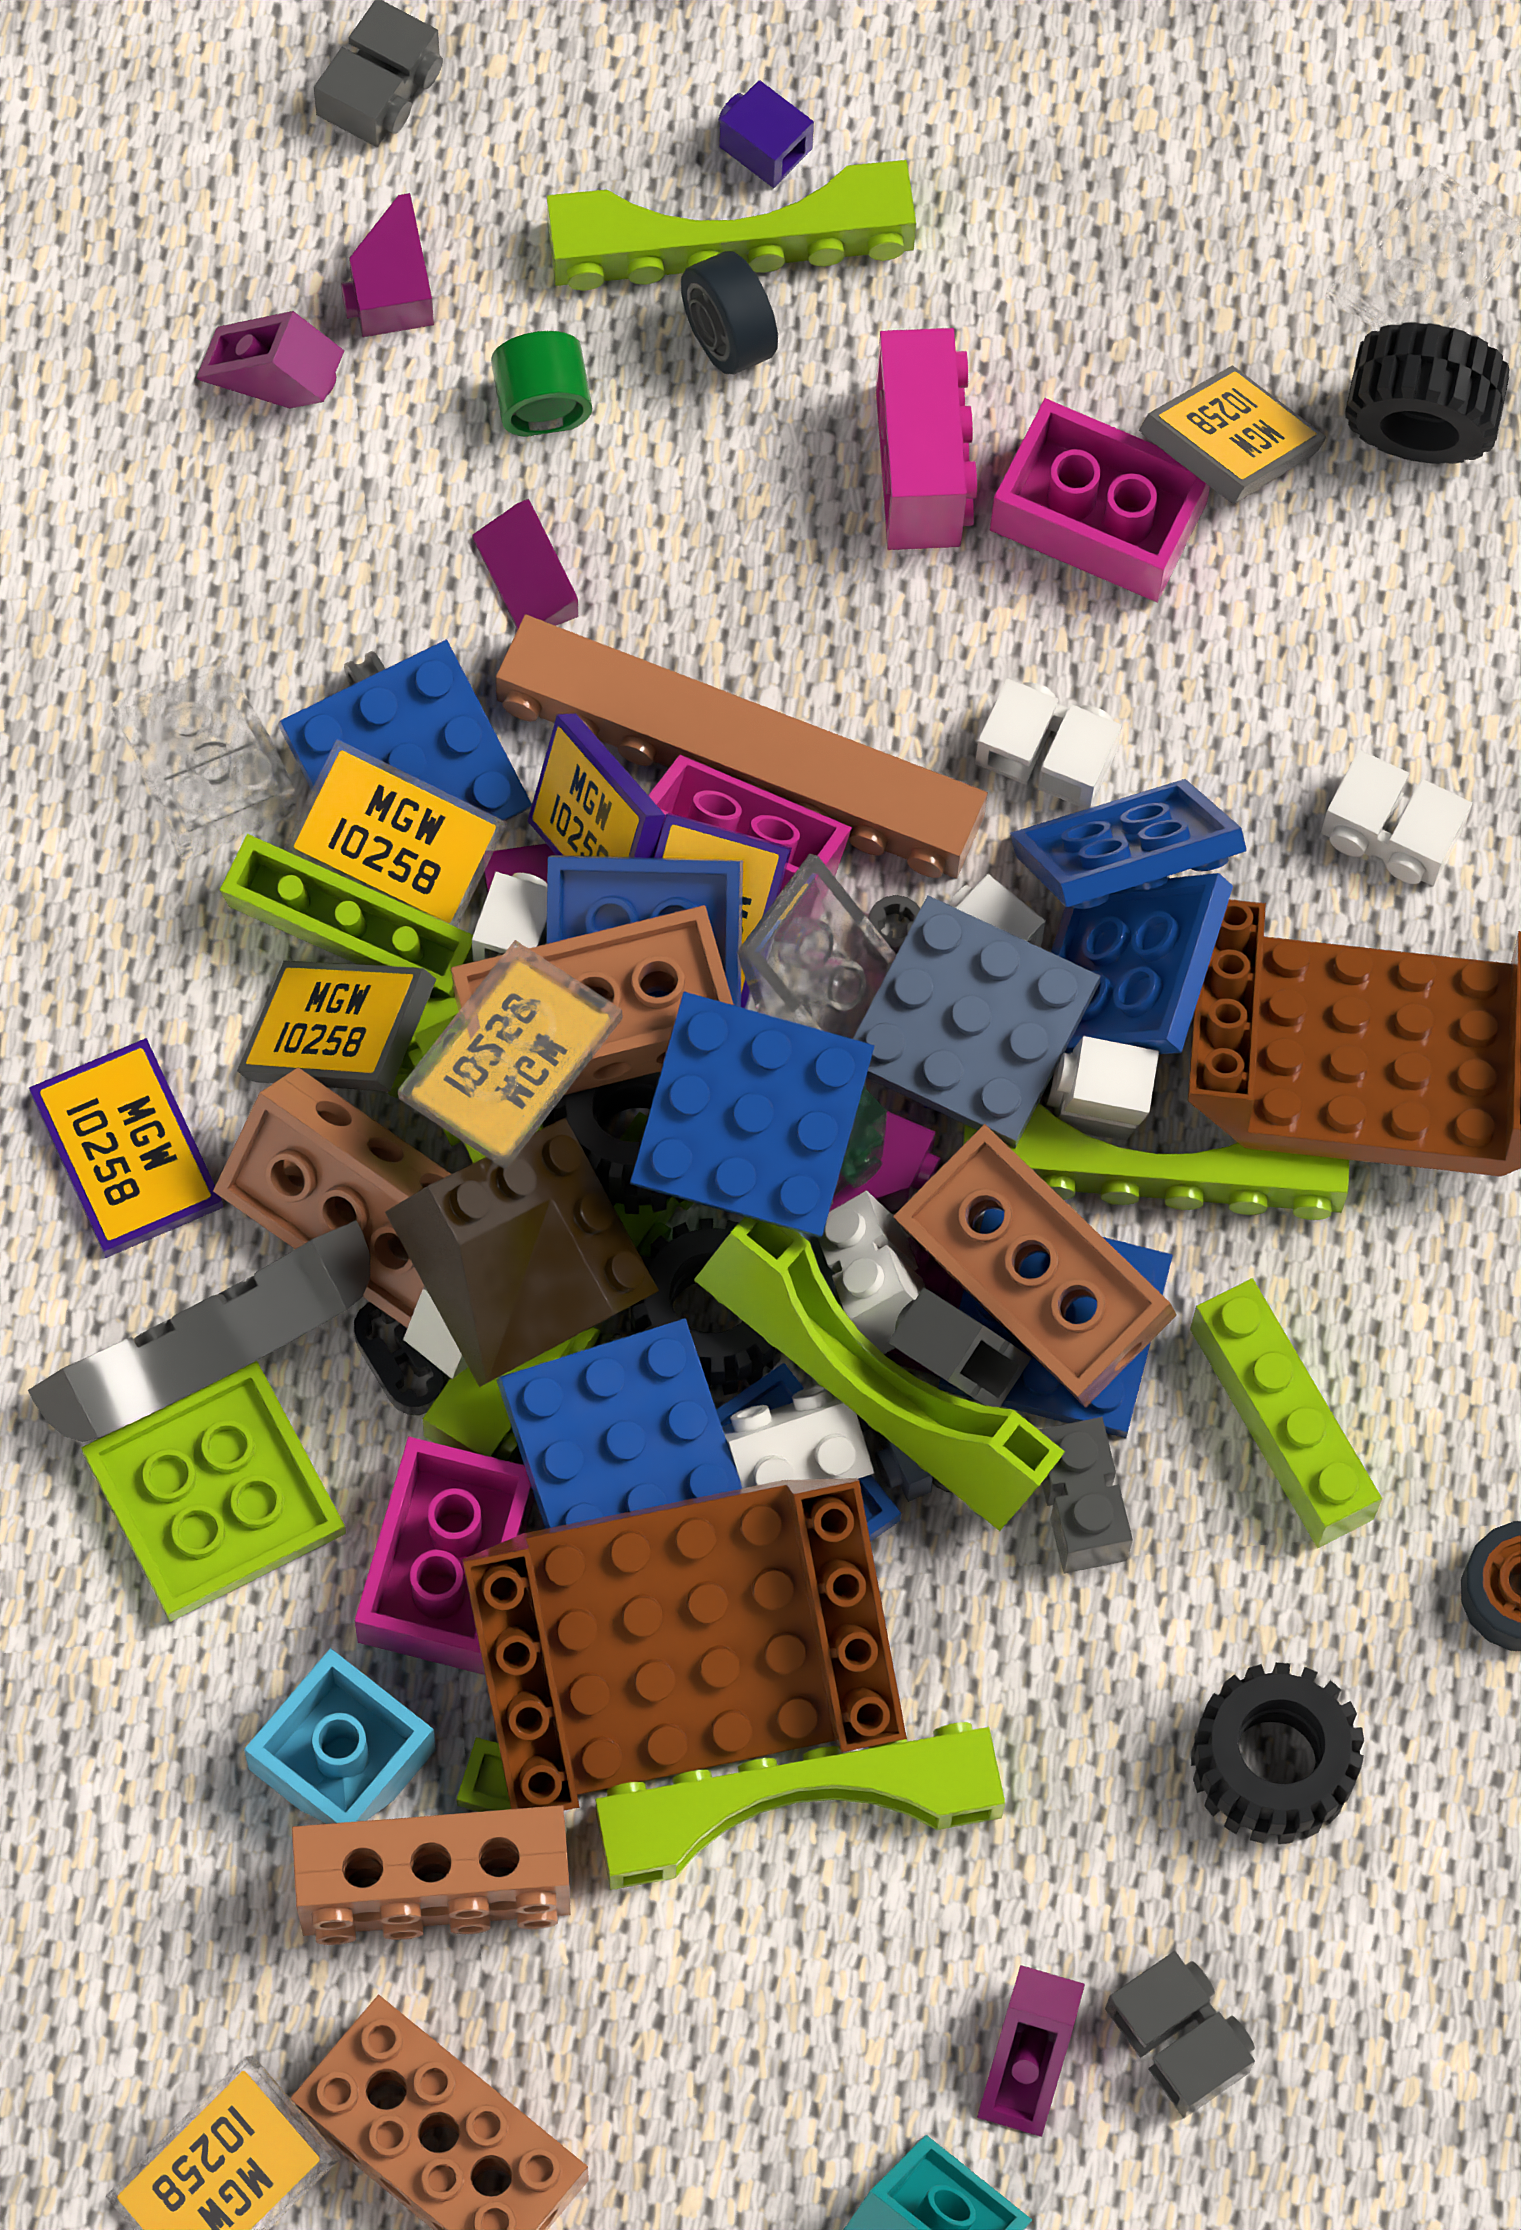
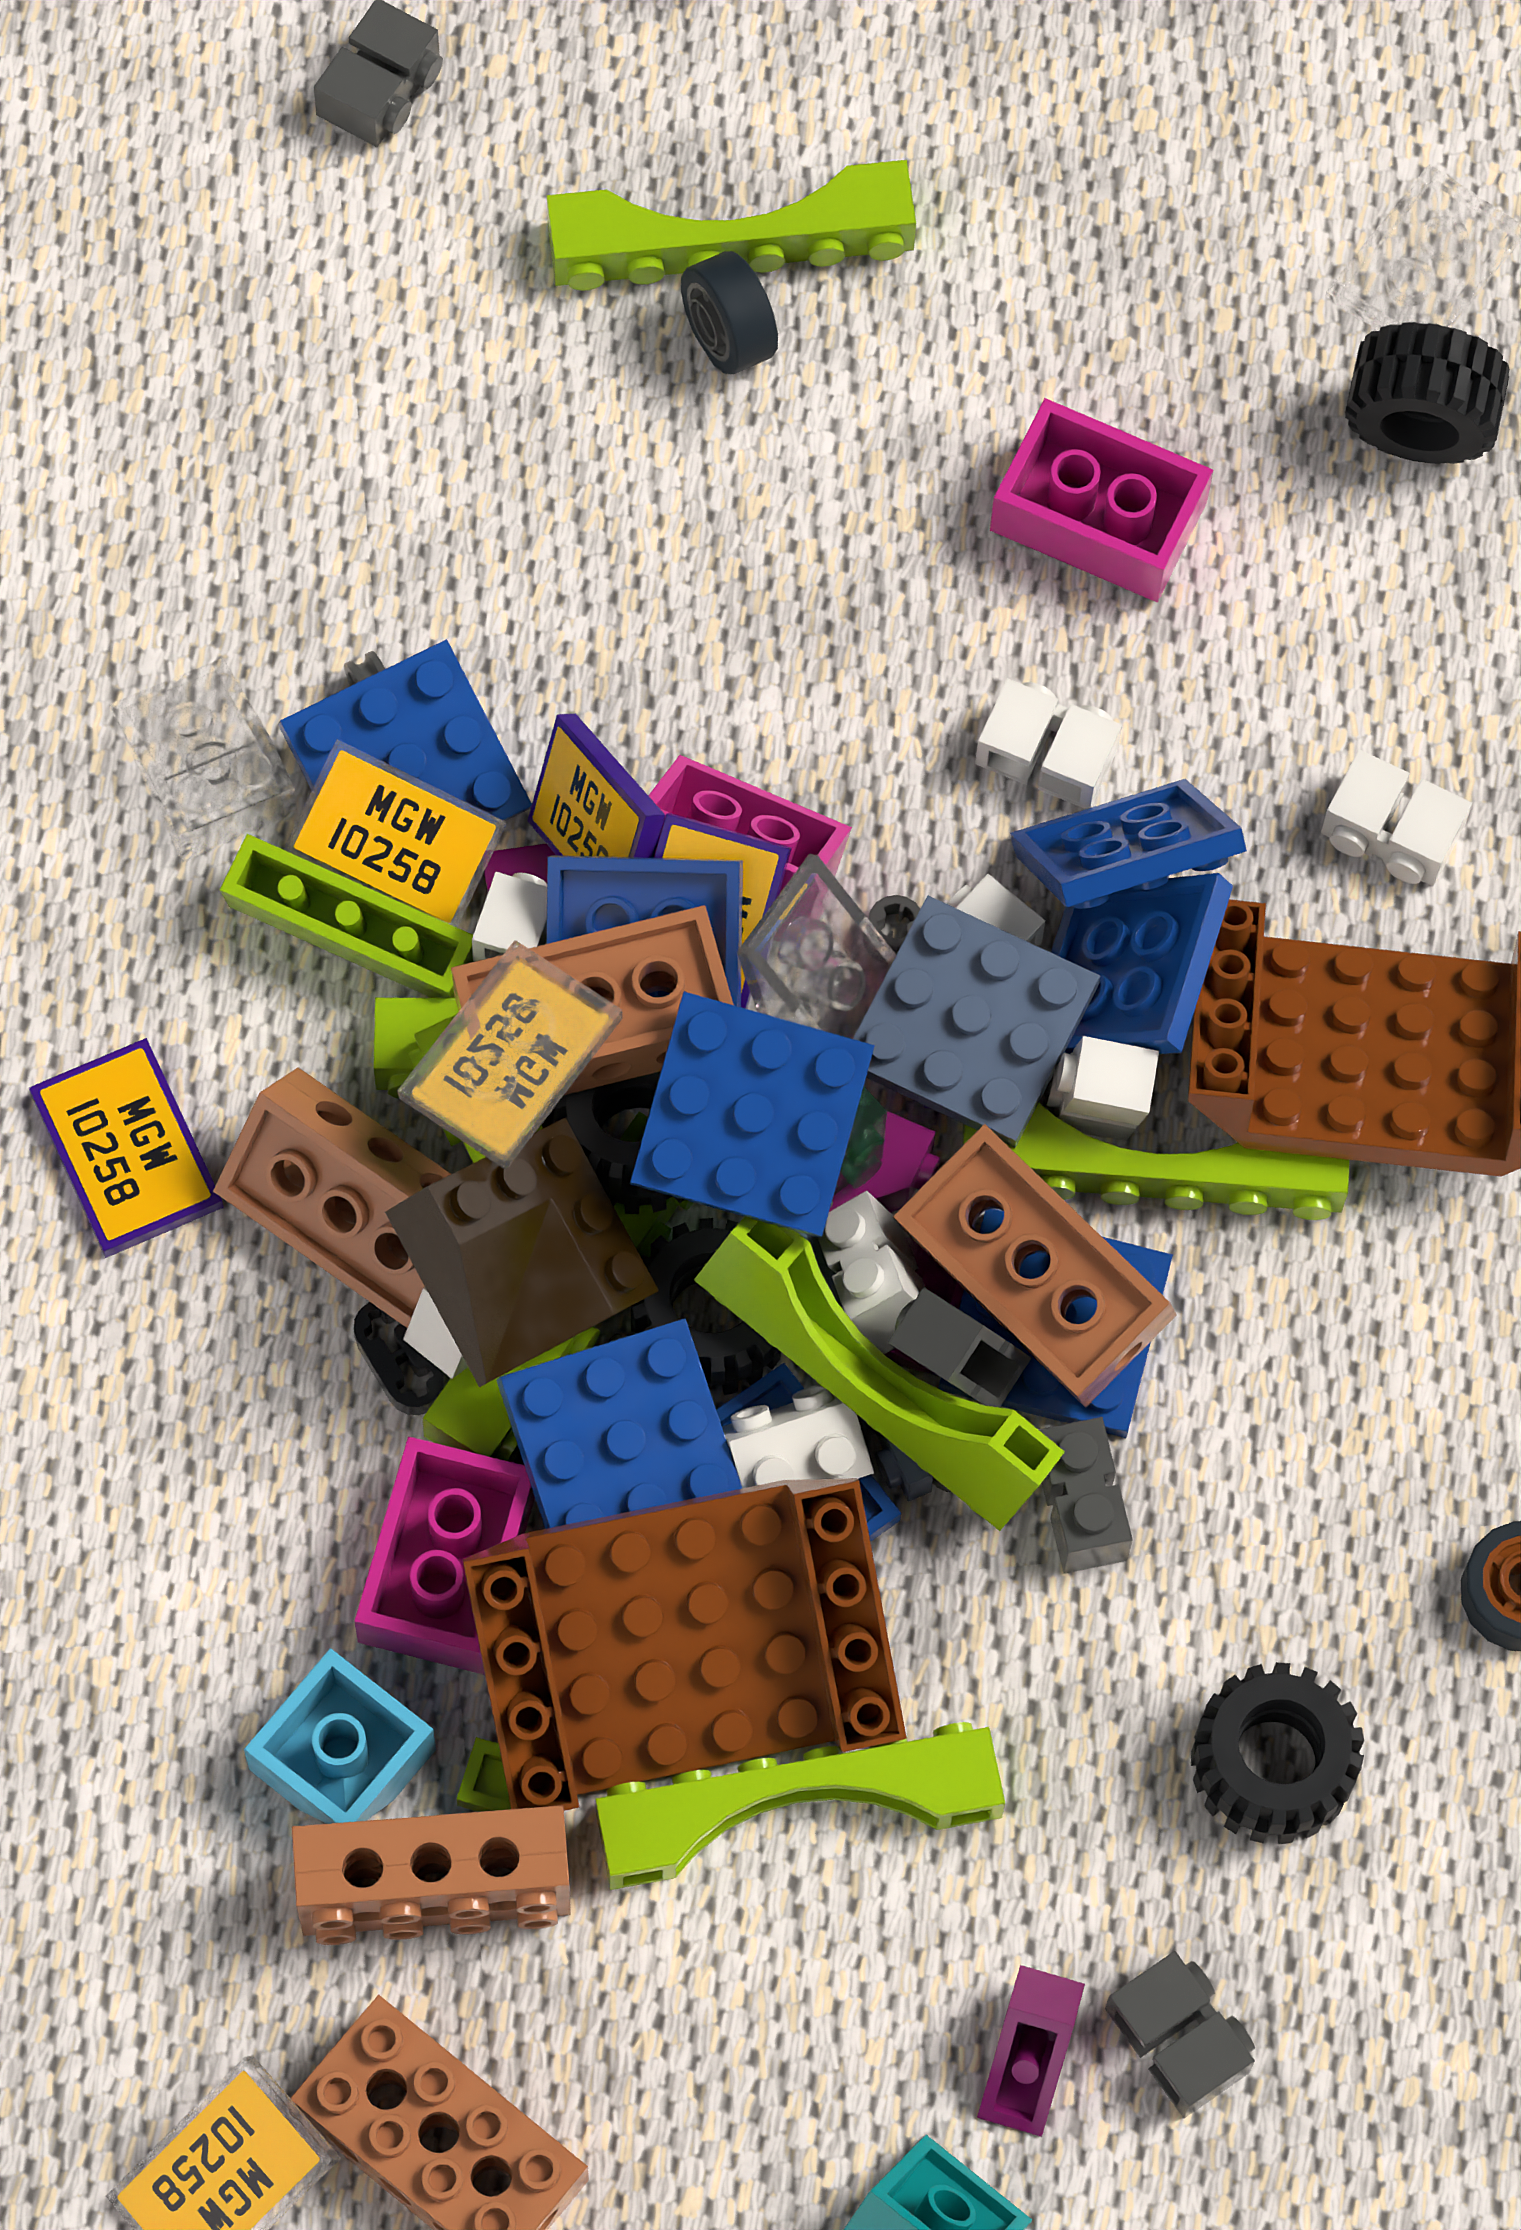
dark grey brick [28,1220,370,1442] -> none
lime plate [81,1361,346,1622] -> none
magenta slope [196,311,345,409] -> none
tile [237,961,436,1092] -> none
magenta slope [341,193,434,337] -> none
magenta slope [472,499,578,630] -> none
green piece [491,331,593,437] -> none
nougat brick [496,614,988,879] -> none
dark purple brick [718,80,814,189] -> none
dark pink brick [875,328,977,550] -> none
tile [1139,365,1326,504] -> none
lime brick [1190,1278,1382,1549] -> none

